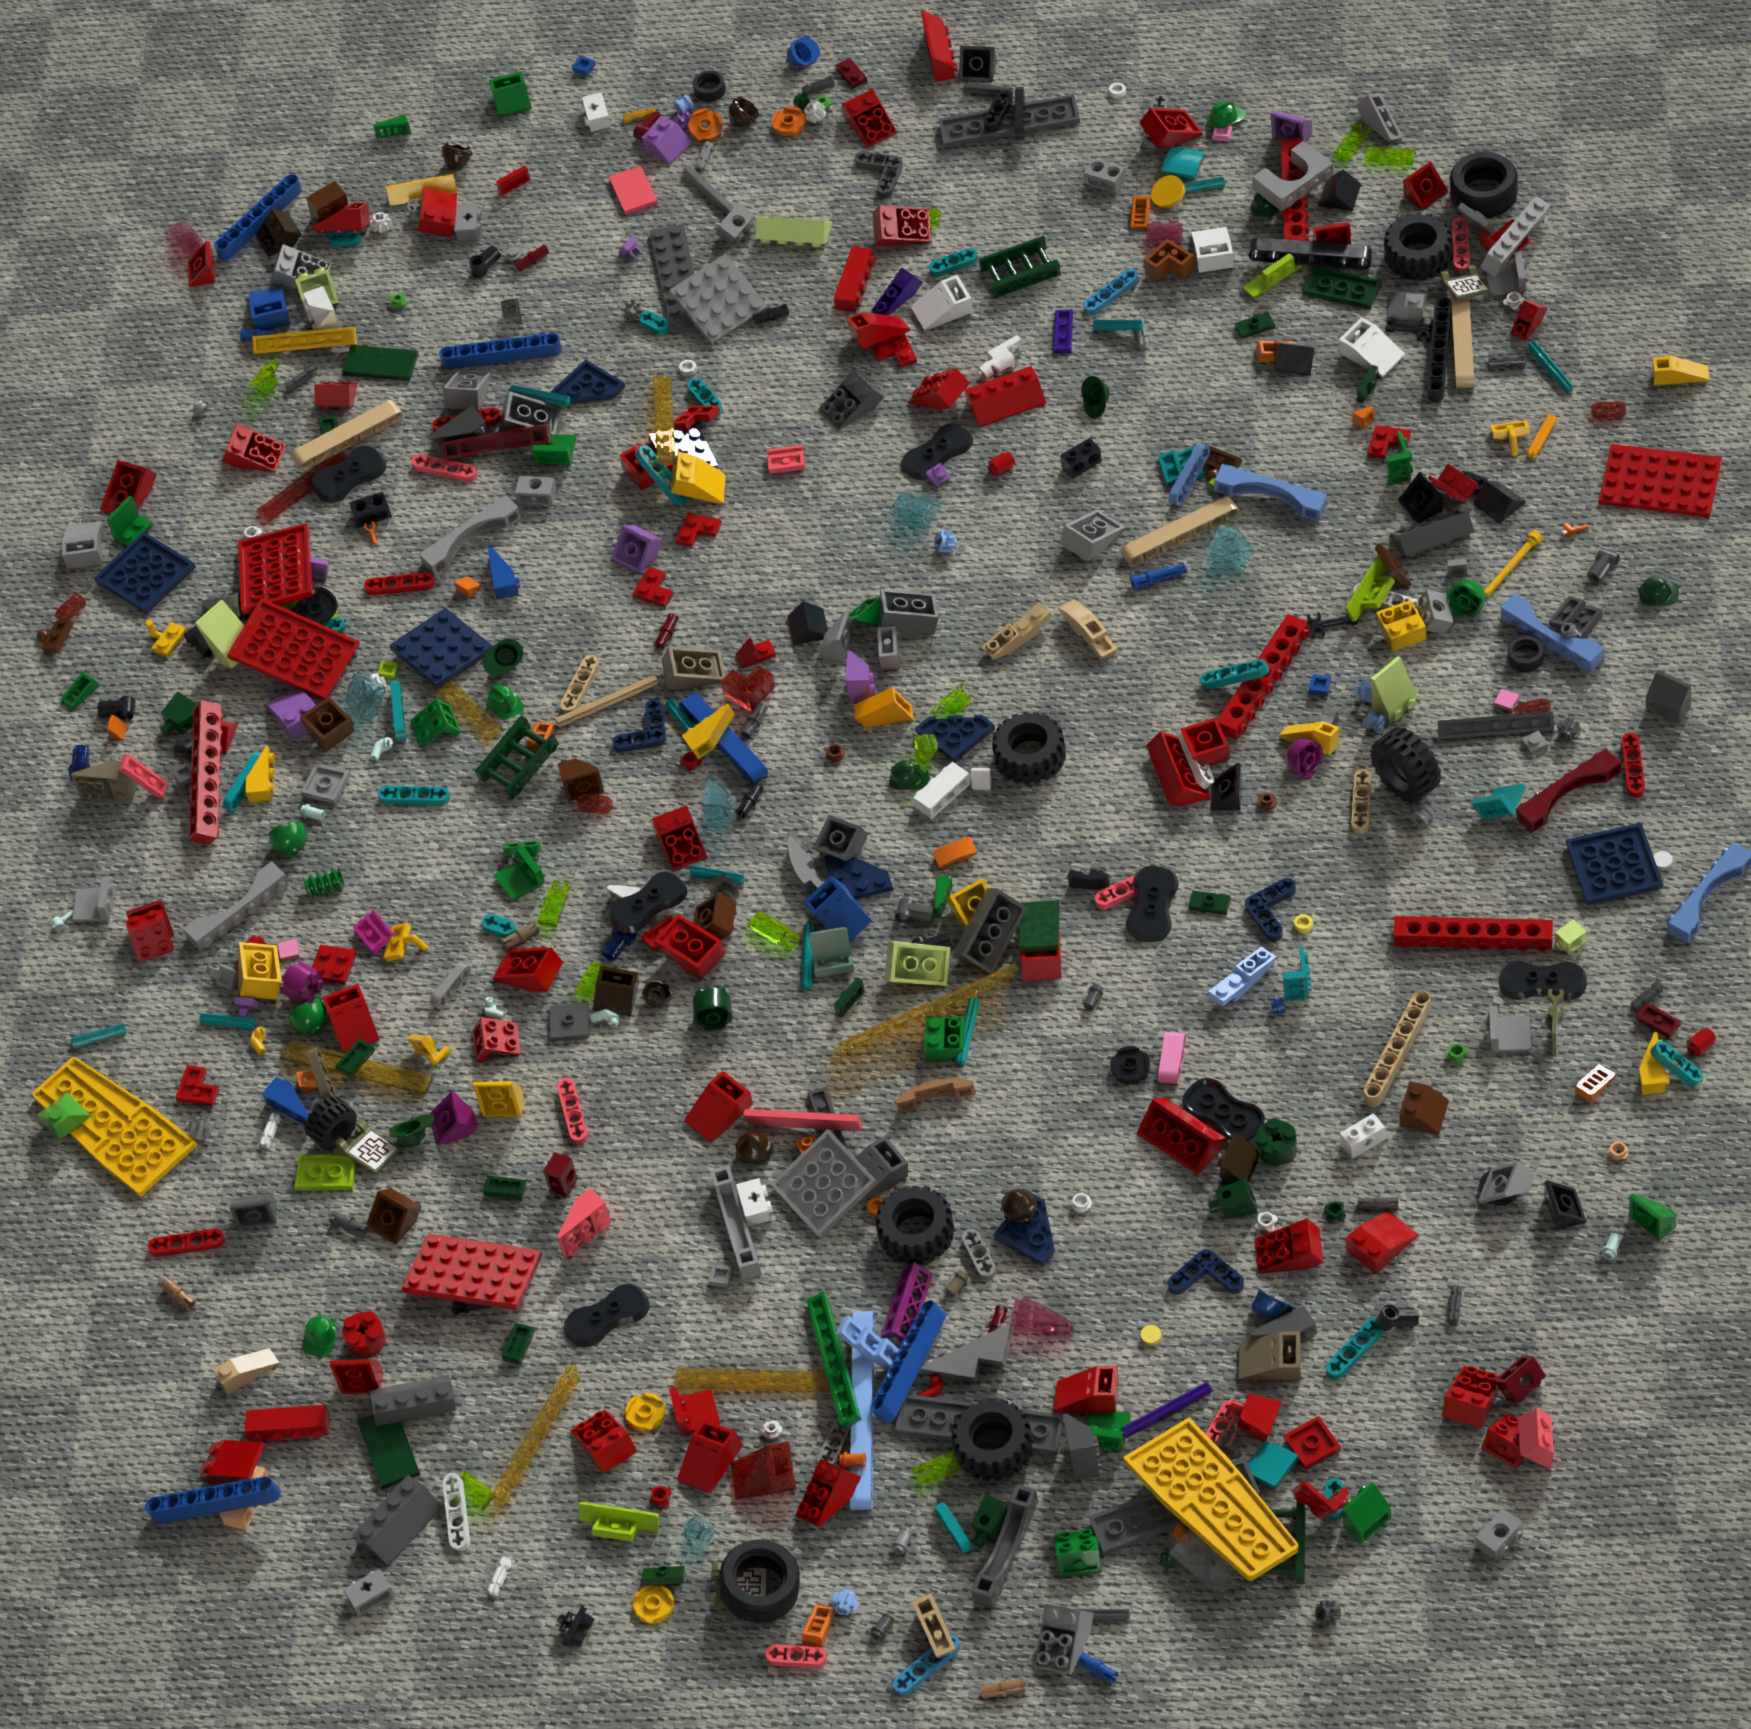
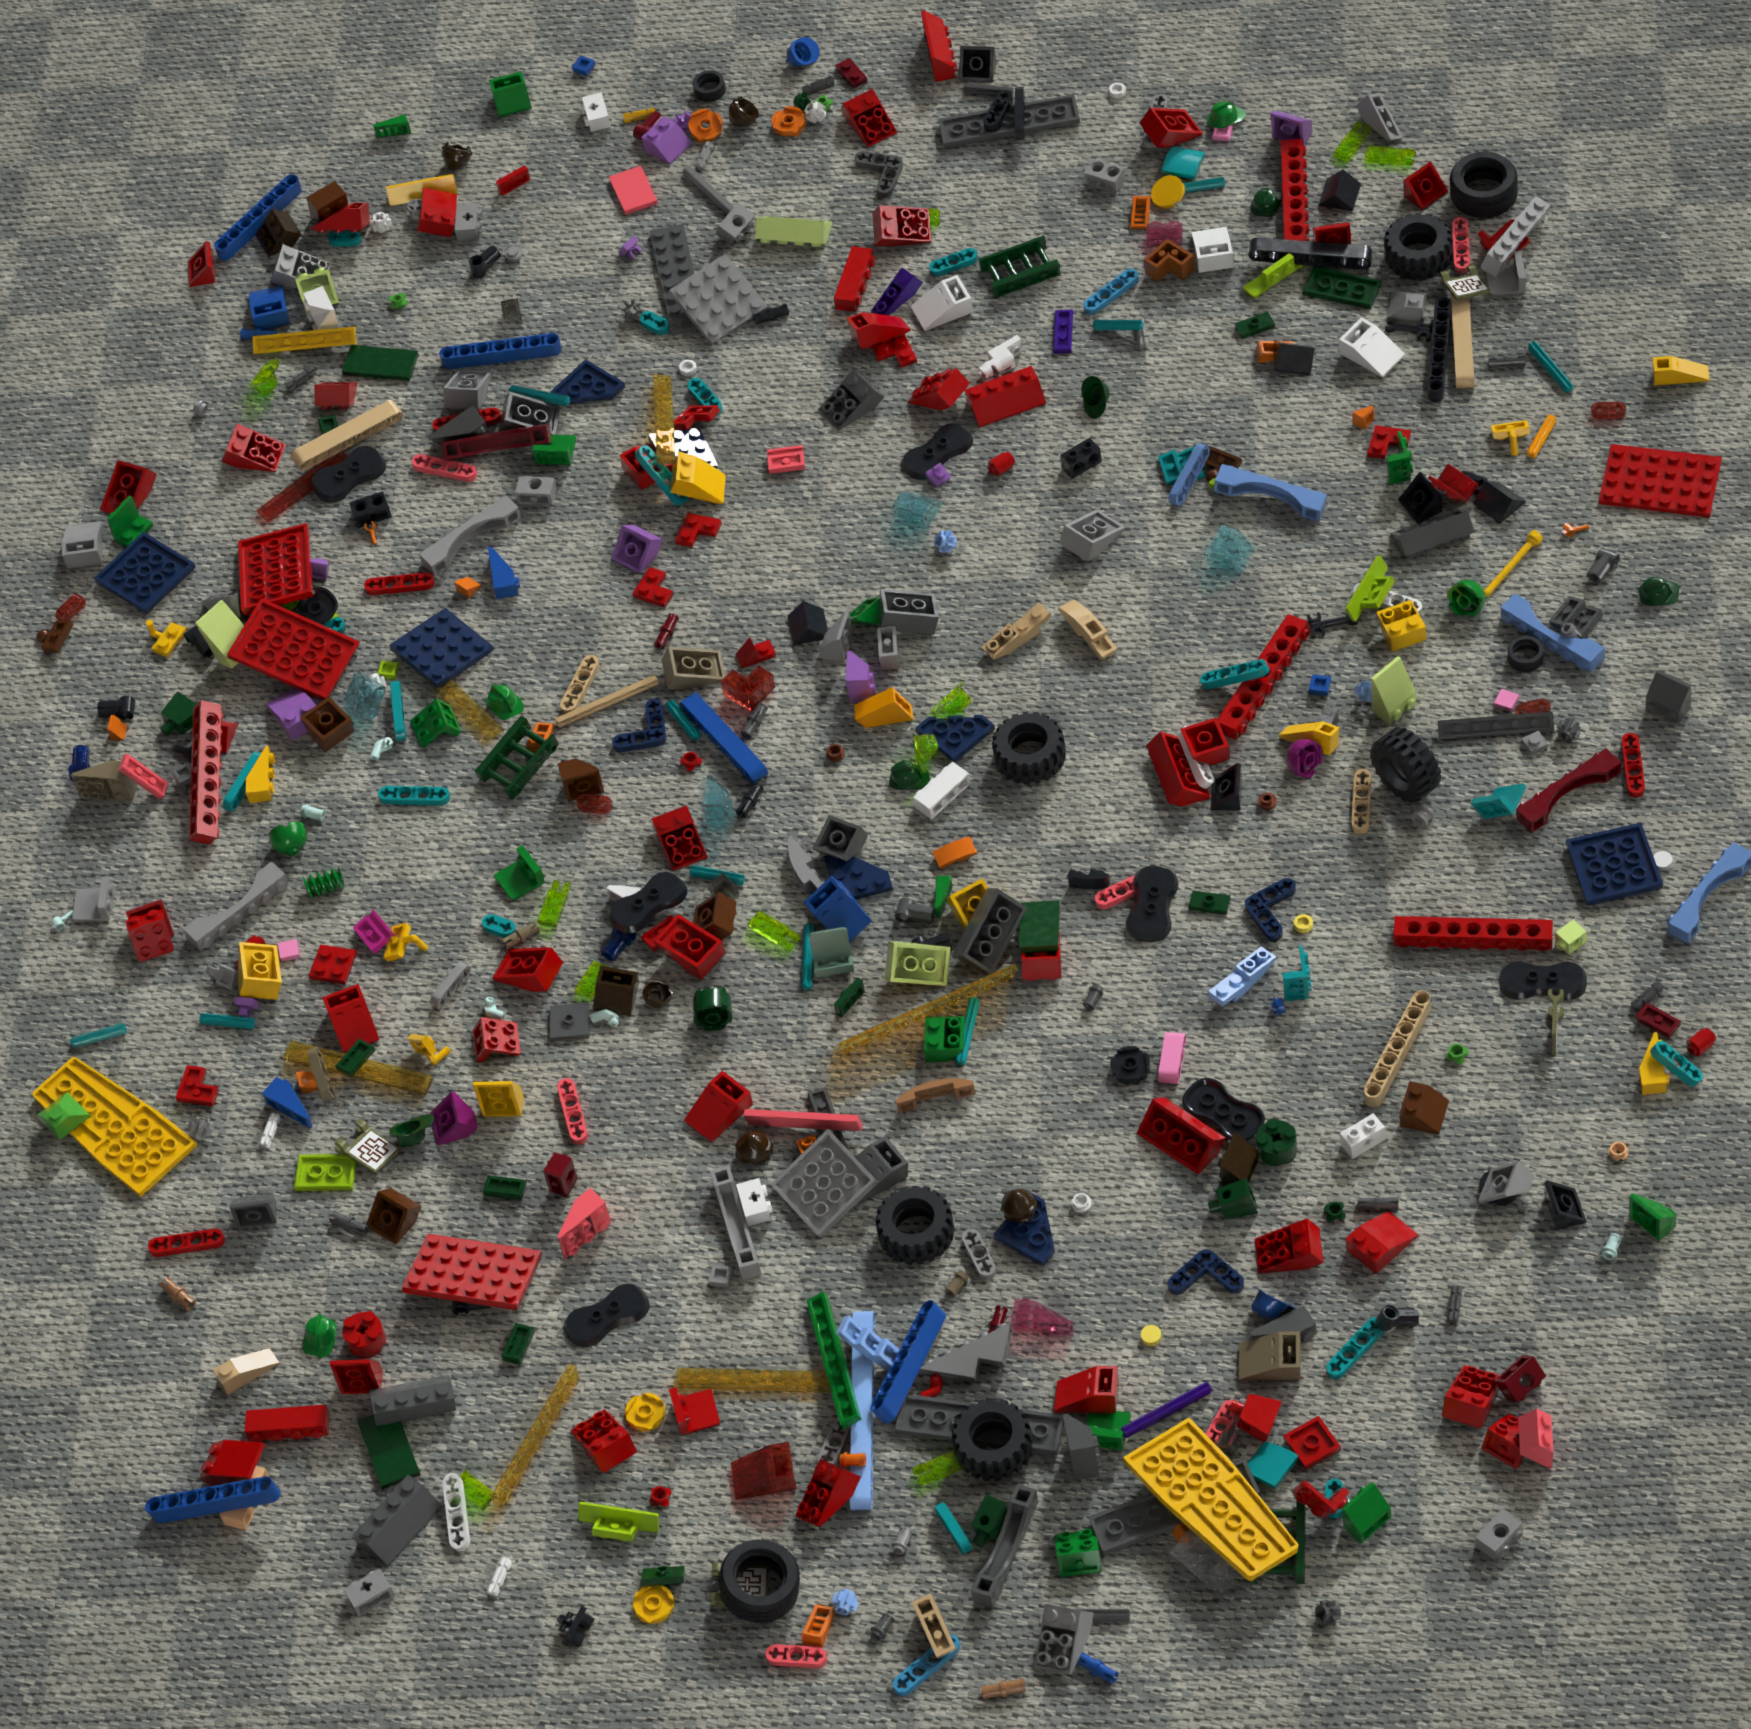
green slope [60,672,100,710] -> none
clear pink slope [167,221,203,258] -> none
white plate [243,526,262,540] -> none
yellow arm [250,1027,266,1056] -> none
magenta brick [280,960,324,1005] -> none
green cylinder [288,999,327,1035] -> none
light grey plate [301,763,351,804] -> none
black tyre [304,1096,357,1150] -> none
dark green piece [482,638,523,676] -> none
green plate [503,841,541,858] -> none
dark red pin [515,244,549,272] -> none
light blue wheel [673,94,694,115] -> none
red slope [677,1419,743,1494] -> none
yellow slope [682,703,735,759] -> none
clear light blue head [683,1517,715,1547] -> none
white plate [762,1421,782,1440] -> none
orange tile [866,1198,883,1218] -> none
magenta fence [881,1262,933,1341] -> none
white slope [971,768,992,790] -> none
tan beam [1120,496,1240,567] -> none
blue pin [1130,562,1187,591] -> none
dark green plate [1160,1547,1176,1572] -> none
light grey arch [1252,141,1333,211] -> none
white plate [1255,1212,1278,1233] -> none
dark green plate [1356,365,1379,403] -> none
light blue wheel [1364,711,1387,734] -> none
reddish brown plate [1375,543,1412,587] -> none
light grey brick [1417,590,1453,634] -> none
light grey plate [1447,559,1467,577] -> none
light grey plate [1458,202,1496,236] -> none
light grey bracket [1485,1006,1531,1052] -> none
white plate [1503,292,1525,310] -> none
red slope [1510,300,1547,341] -> none
slope [1575,1064,1616,1103] -> none

